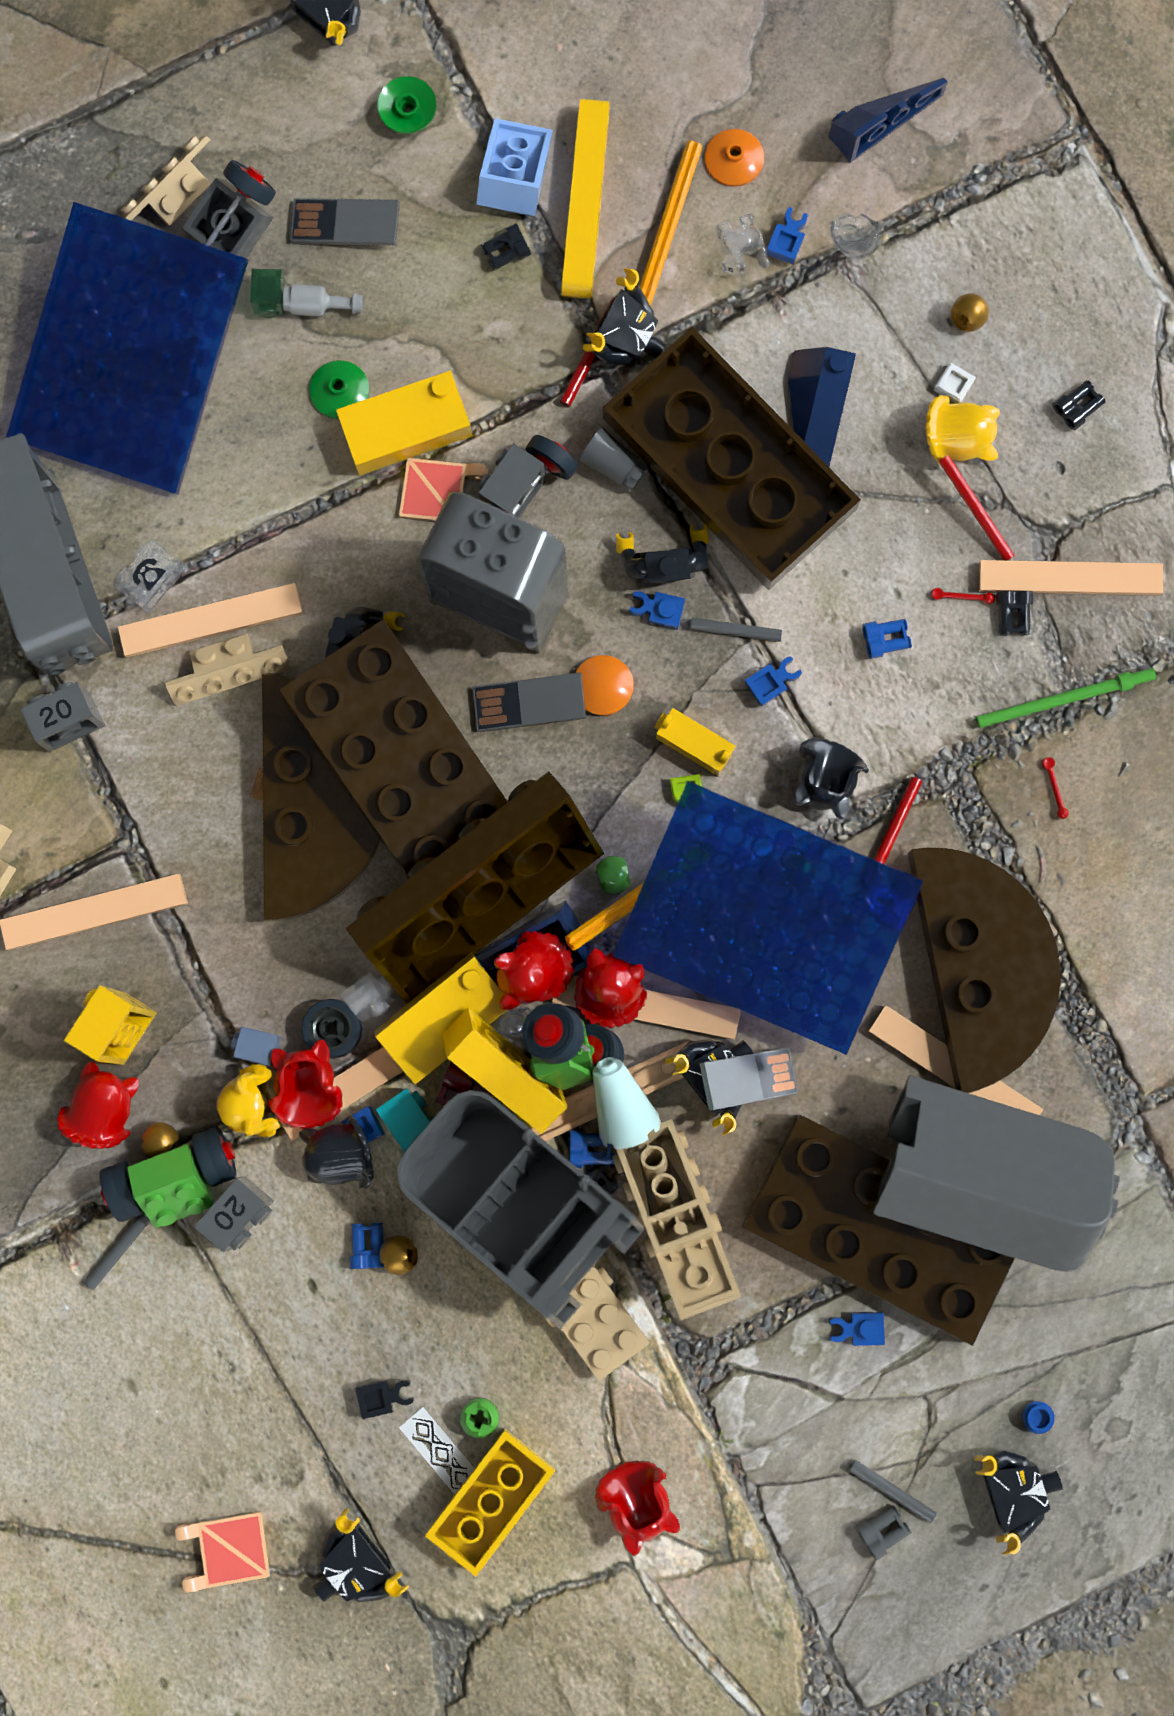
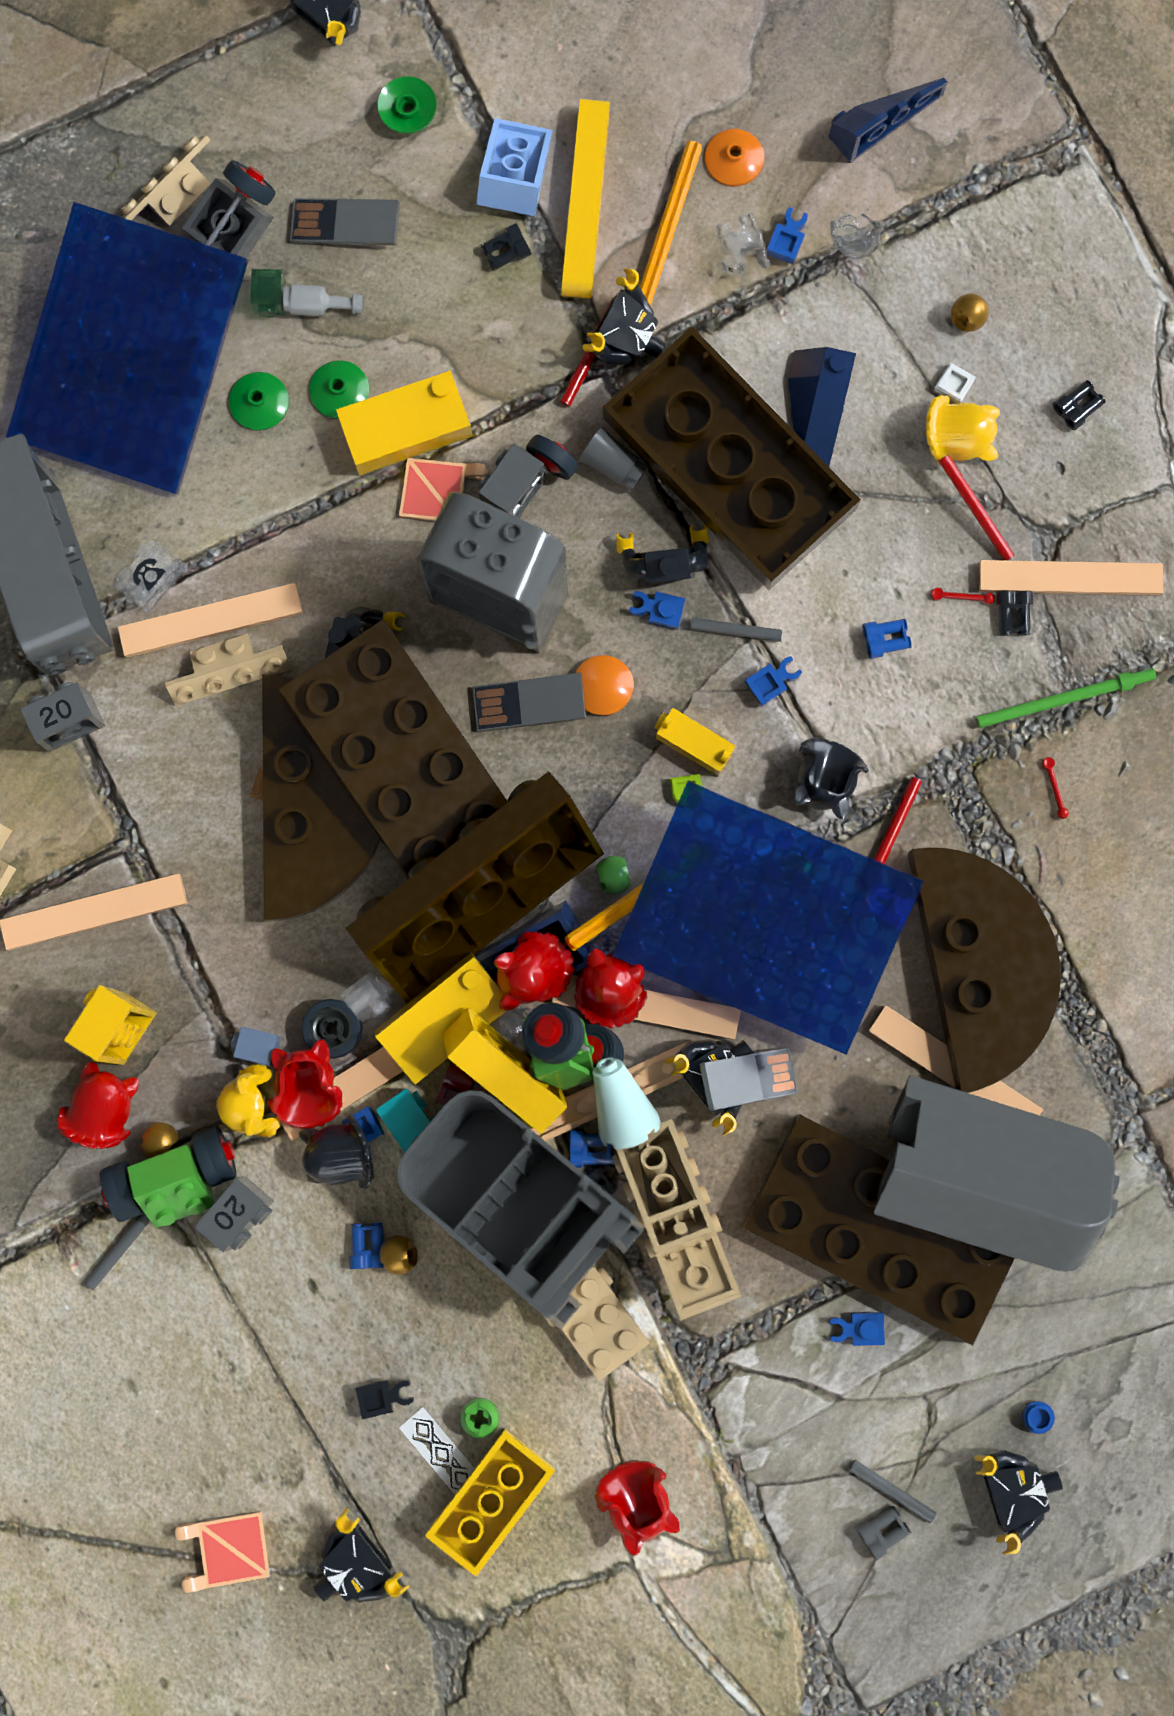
none -> green dish [229,372,289,431]

